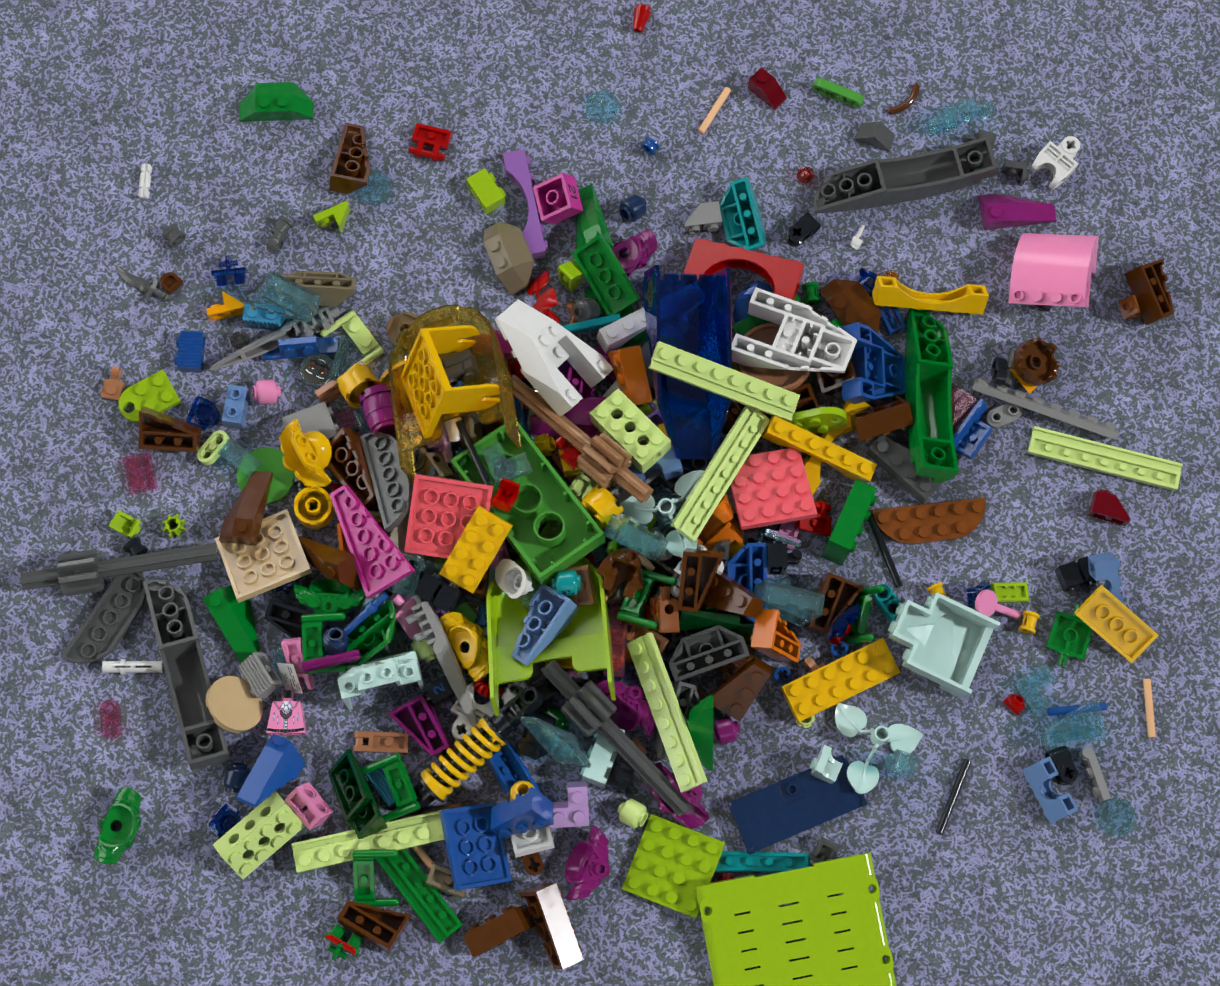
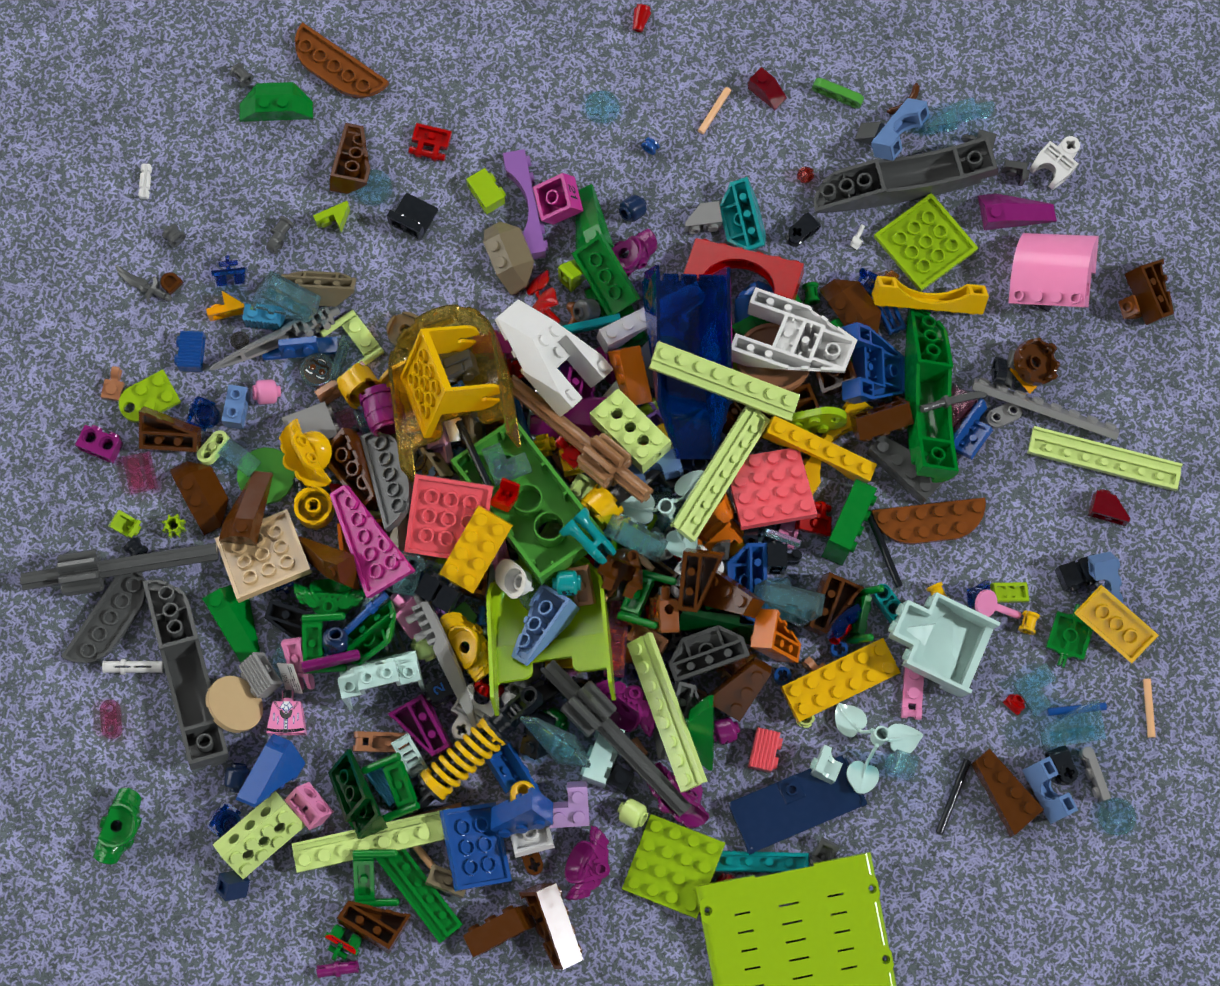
none -> magenta brick [75,425,123,464]
none -> reddish brown wedge [170,461,229,536]
none -> dark blue panel [216,871,250,901]
none -> dark grey bush [230,63,254,87]
none -> dark orange plate [295,22,389,98]
none -> magenta pin [316,960,359,978]
none -> black bracket [387,193,438,240]
none -> light aqua slope [391,733,428,778]
none -> teal piece [559,507,616,565]
none -> coral brick [748,727,783,773]
none -> medium blue arch [871,98,929,161]
none -> lime plate [874,193,978,292]
none -> bright pink plate [901,667,924,720]
none -> dark grey sword [920,391,987,413]
none -> reddish brown wedge [971,748,1044,838]

